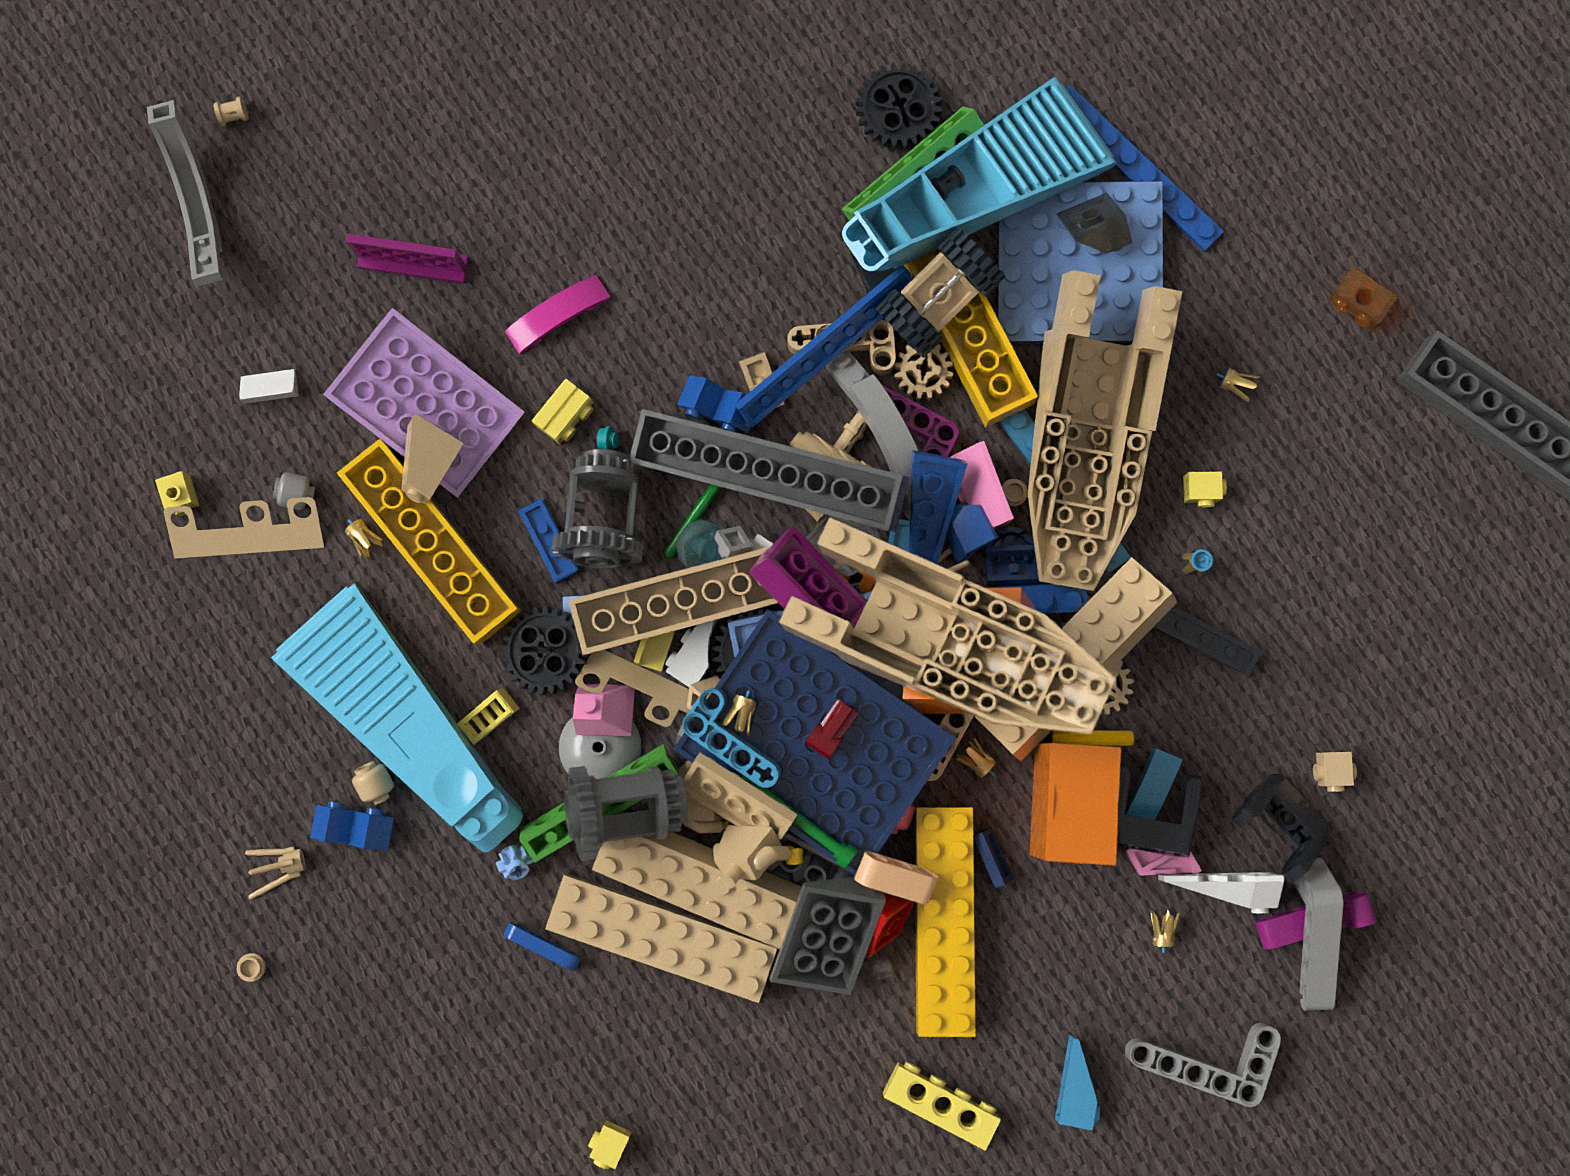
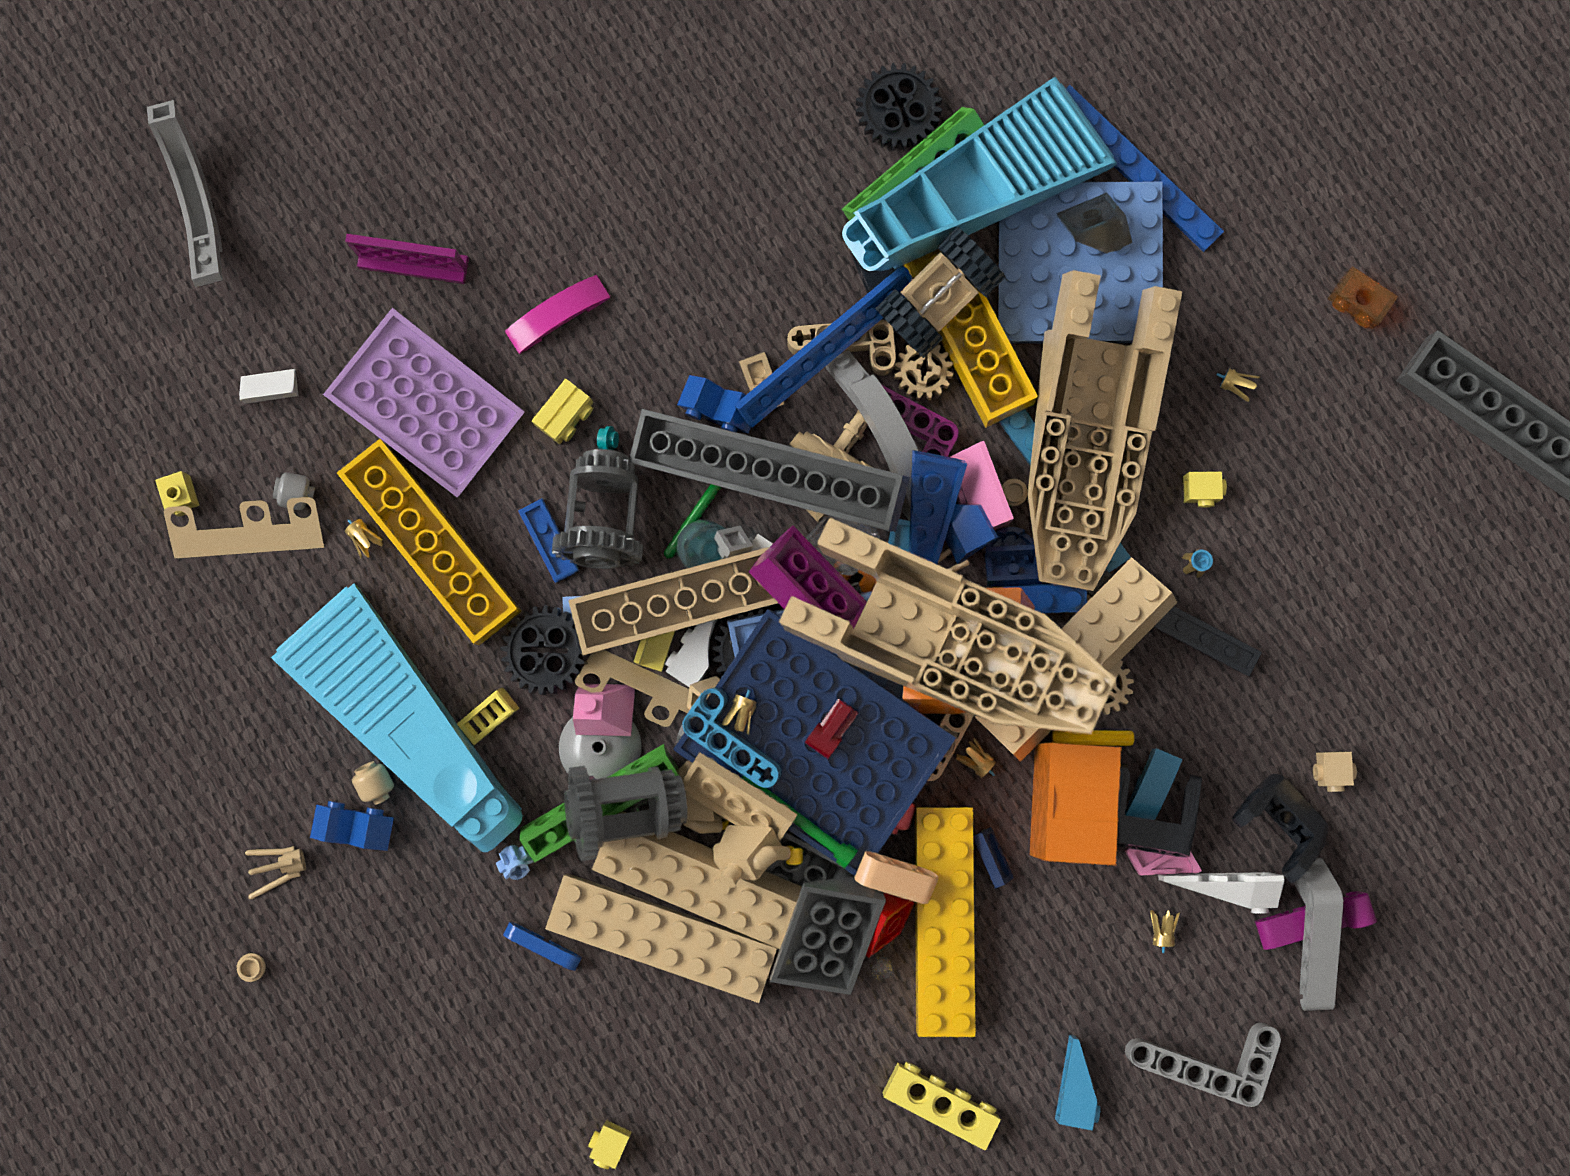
tan bush [214,96,249,126] -> none
tan slope [401,414,464,504] -> none
black bush [930,165,966,201] -> none

